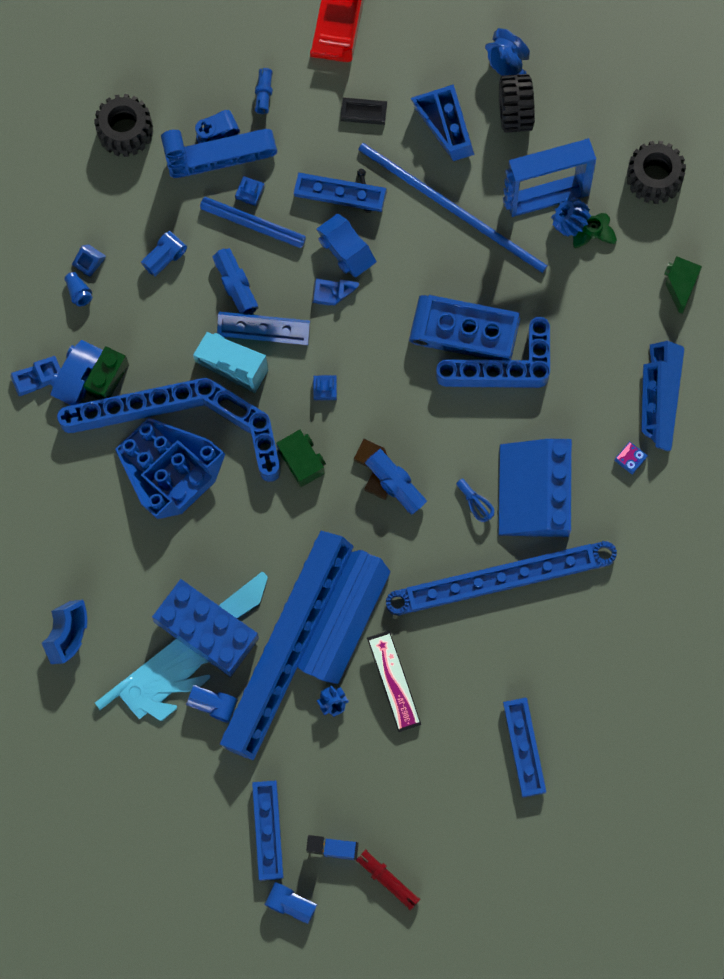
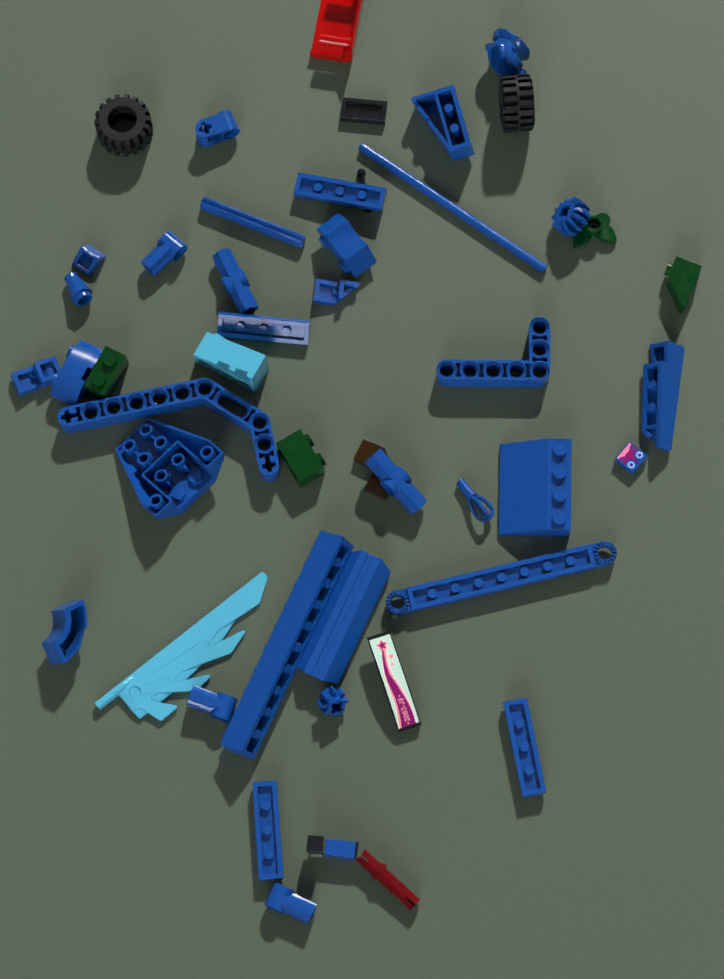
blue brick [152,579,259,677] -> none
blue beam [161,129,278,178] -> none
blue tile [235,176,265,206] -> none
blue pin [255,68,273,114] -> none
blue tile [313,375,337,400] -> none
blue hinge [409,295,520,360] -> none
blue window [503,138,596,217] -> none
black tyre [627,141,686,204] -> none

